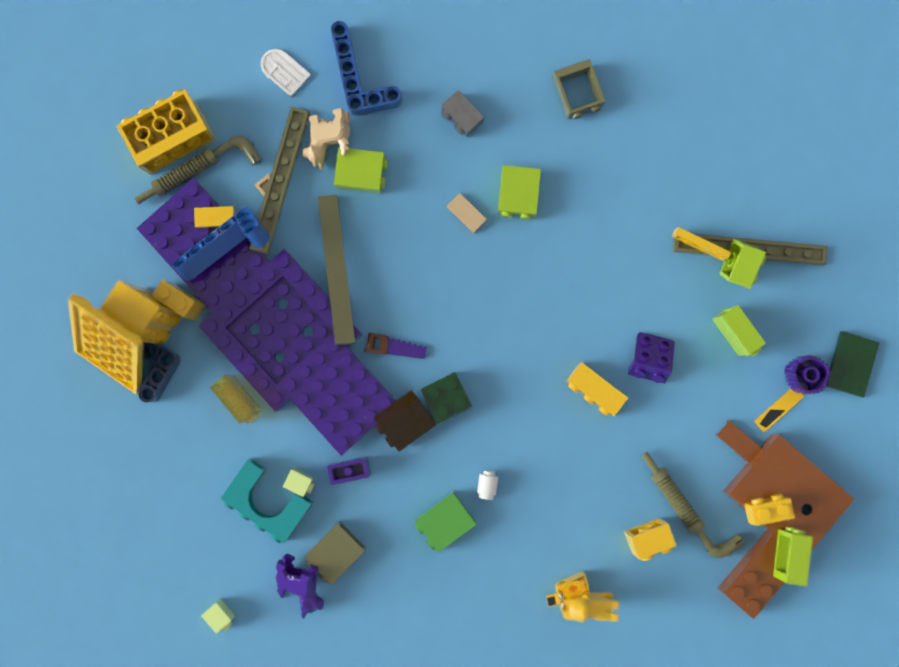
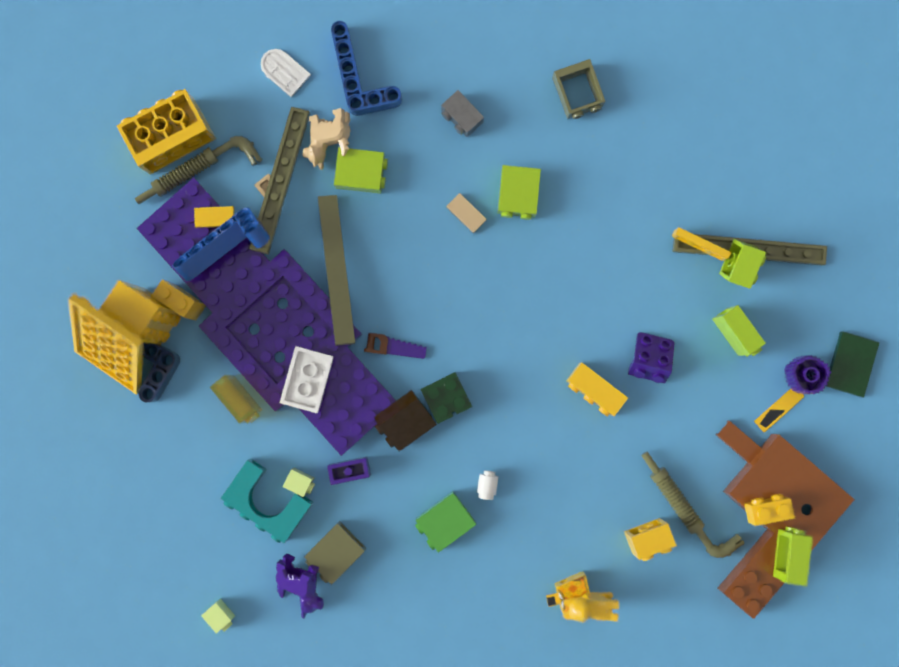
none -> white plate [280,346,334,413]

